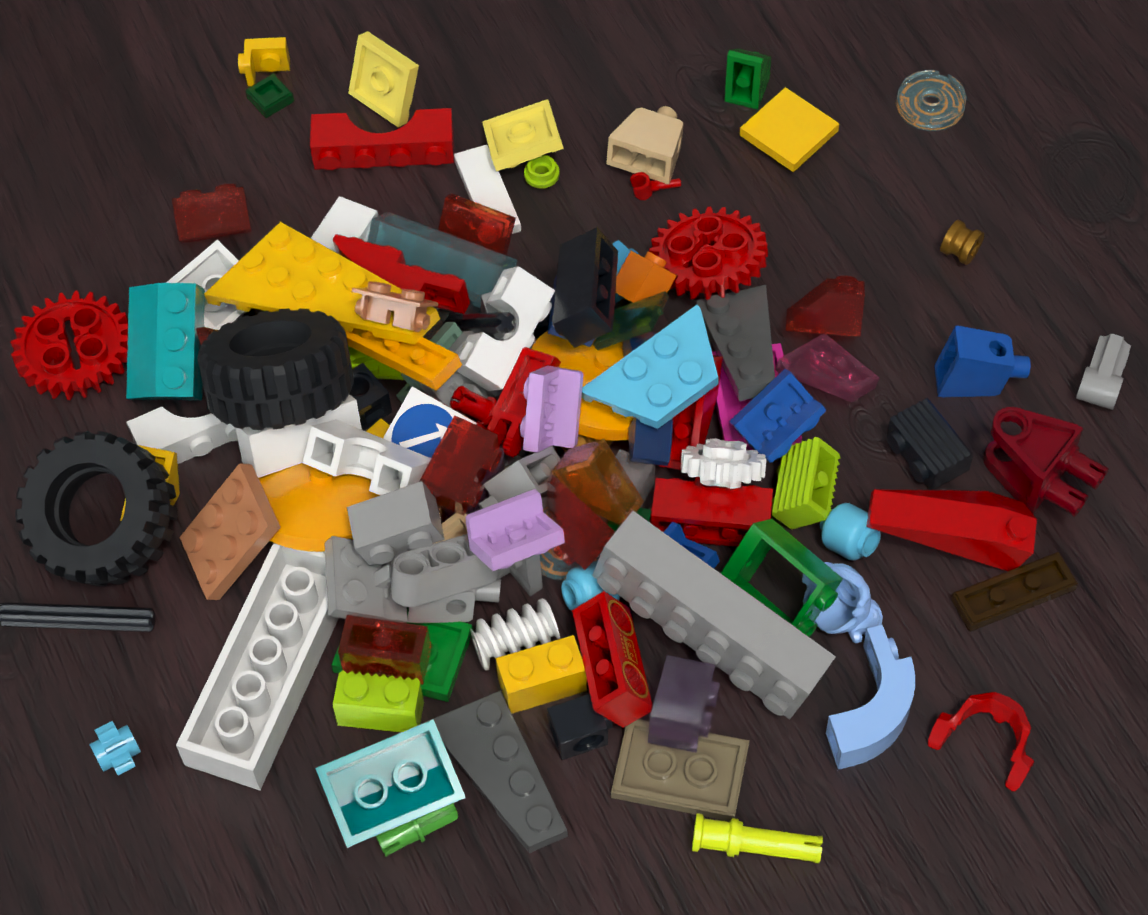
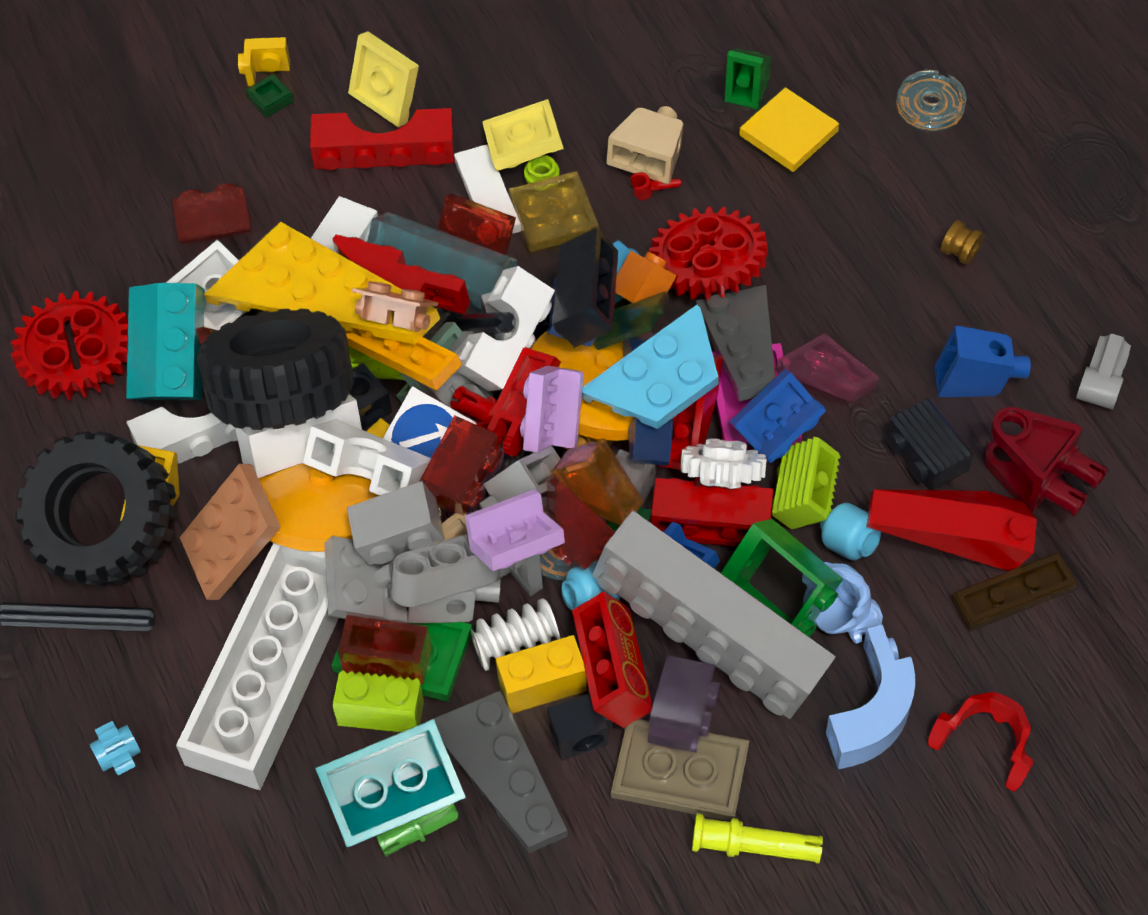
clear red slope [786,275,865,337] -> none
none -> clear yellow plate [509,171,599,252]

